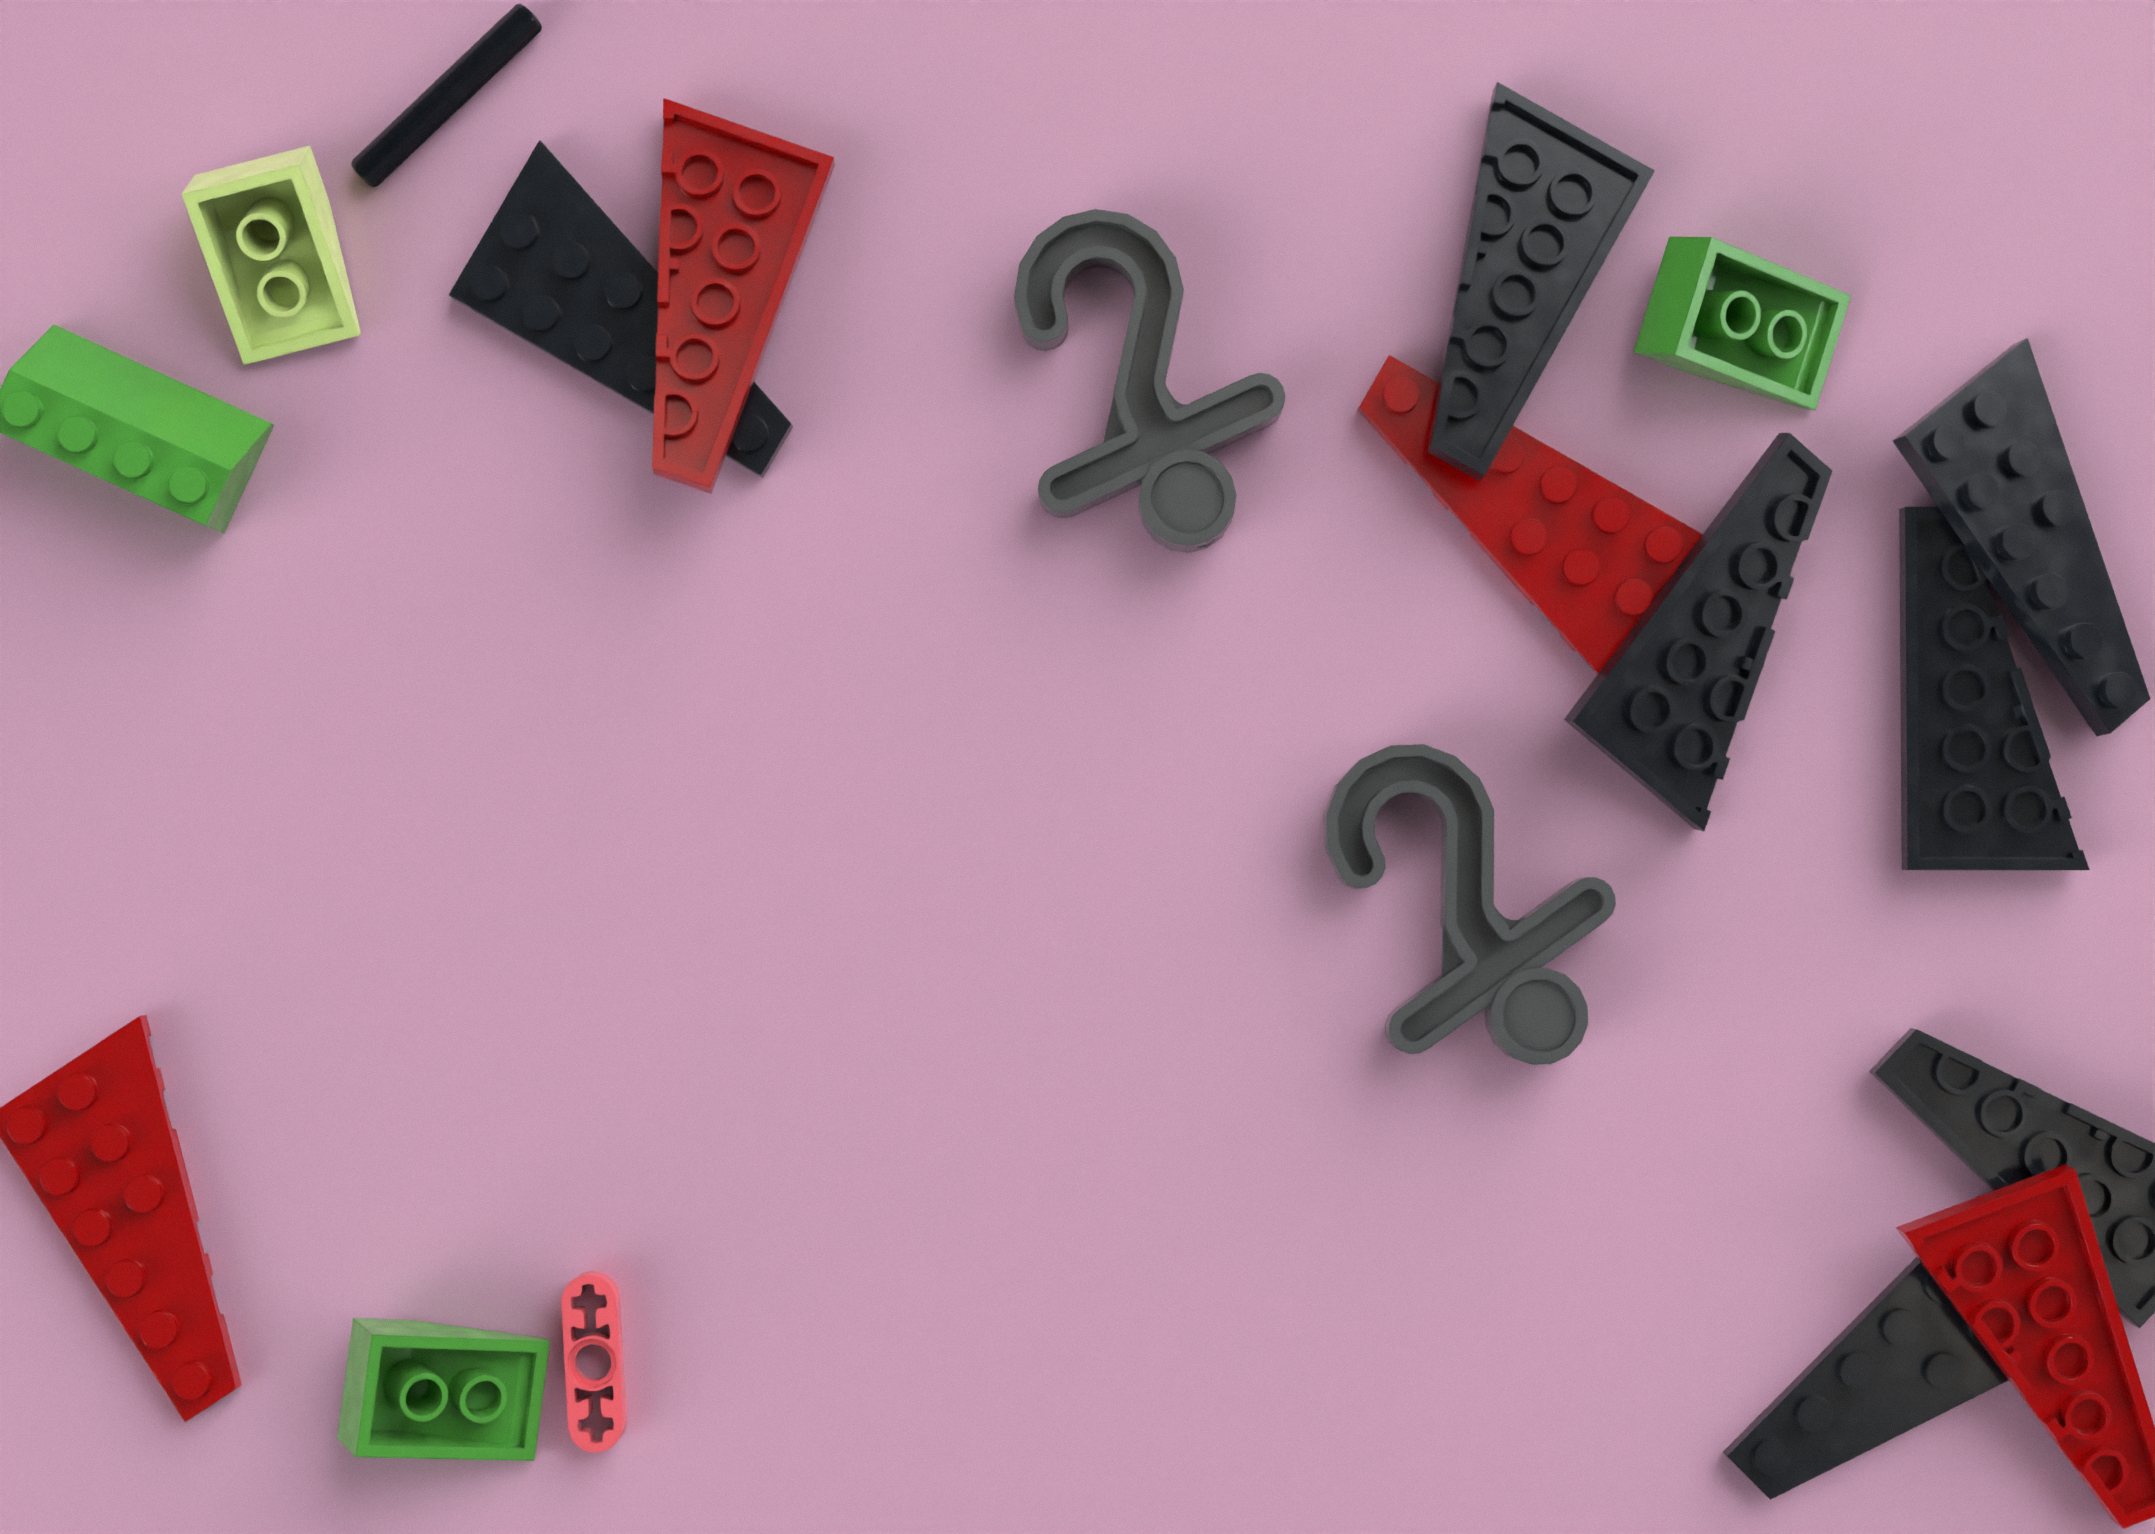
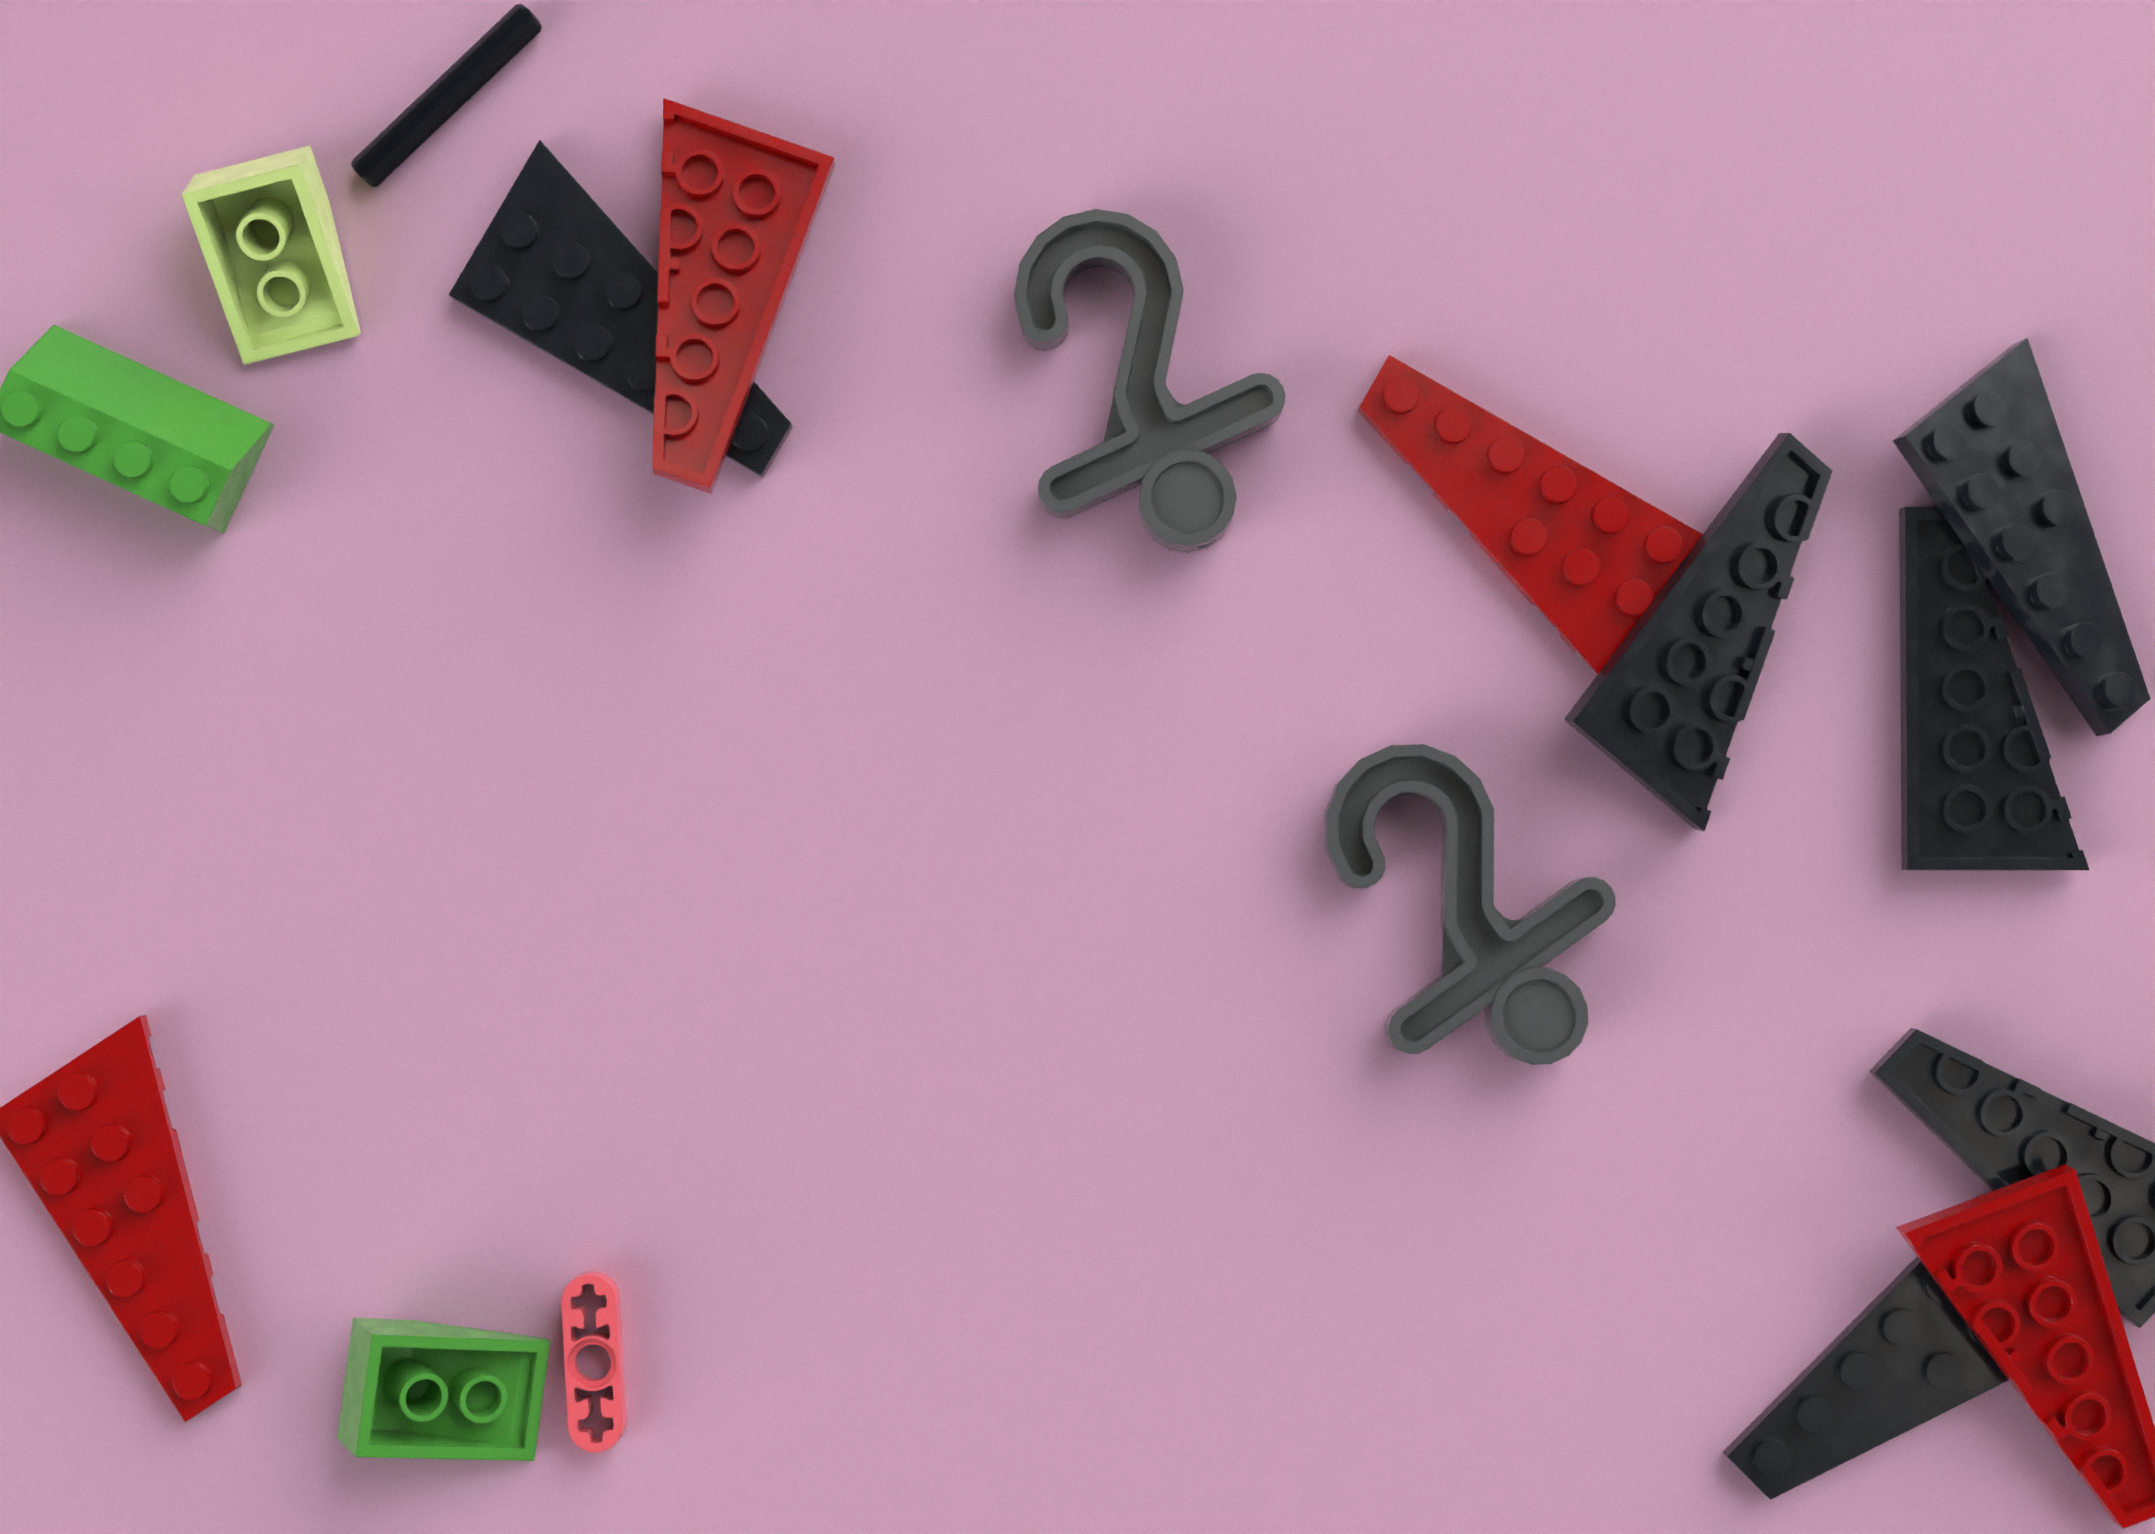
black wing [1427,82,1655,481] -> none
bright green slope [1633,236,1851,411] -> none

